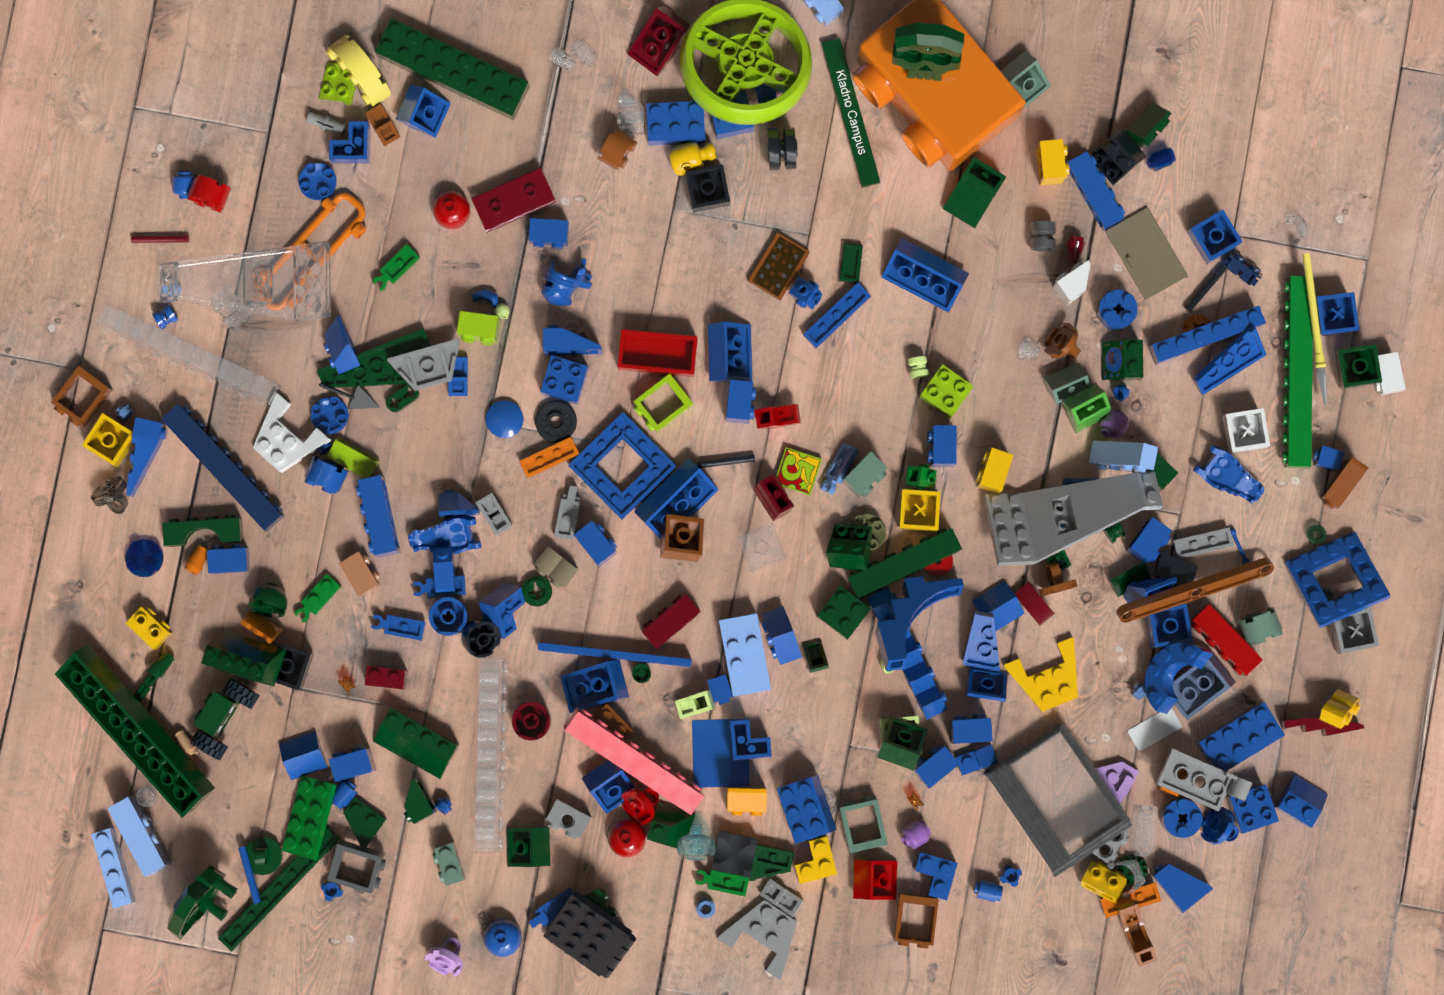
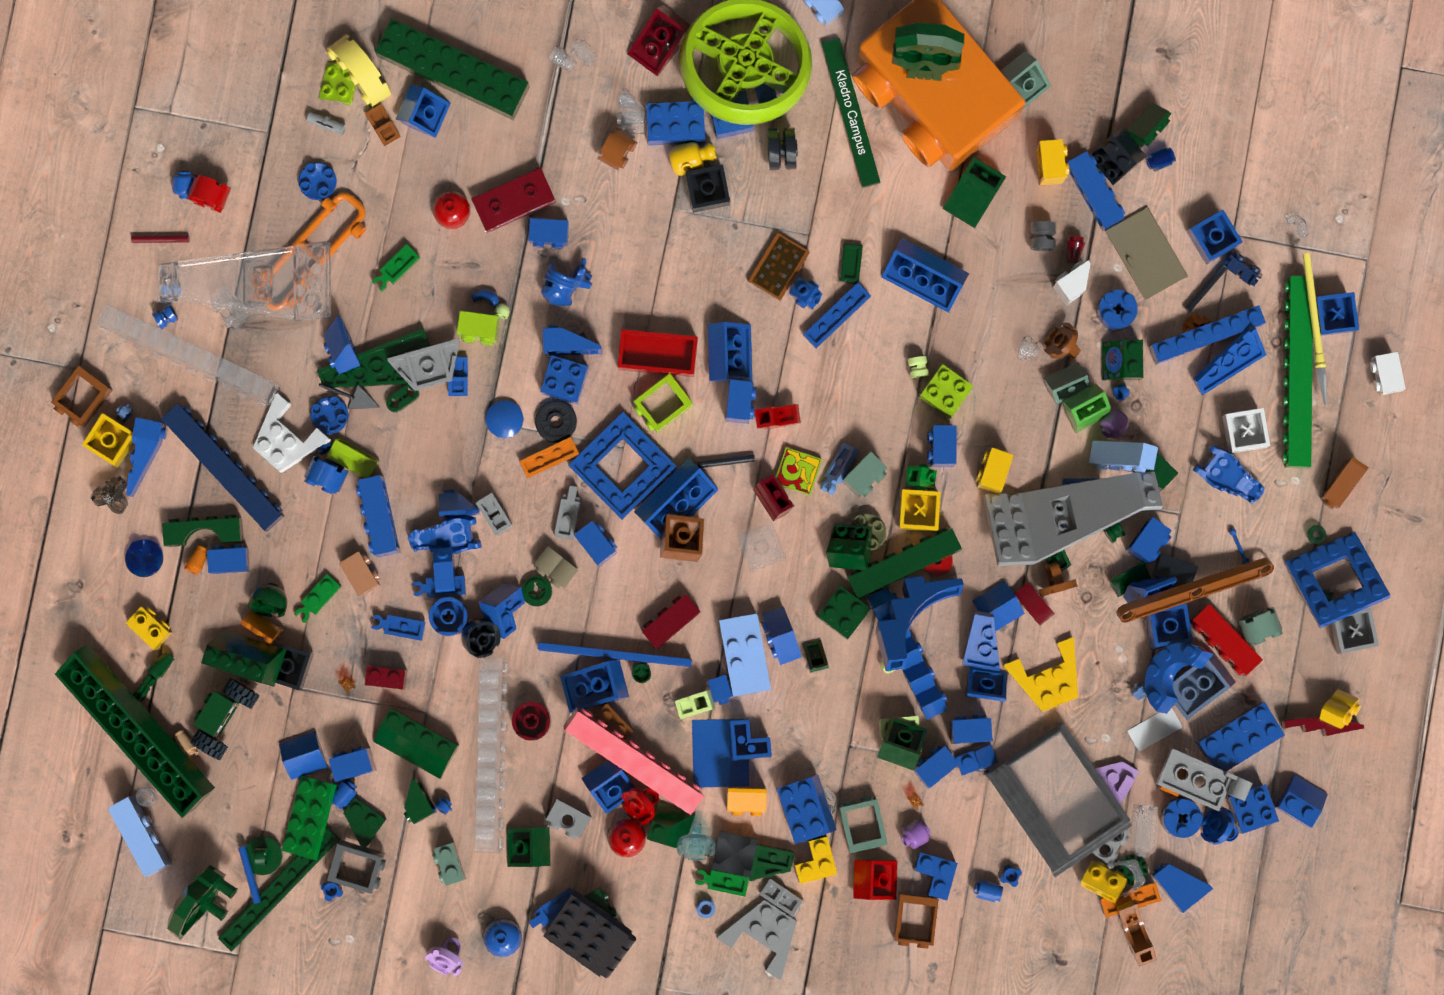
light blue brick [91,828,136,909] -> none
blue brick [329,121,370,164] -> none
light grey plate [1173,527,1234,559] -> none
blue brick [1313,445,1345,472] -> none
dark green slope [1335,344,1382,390] -> none

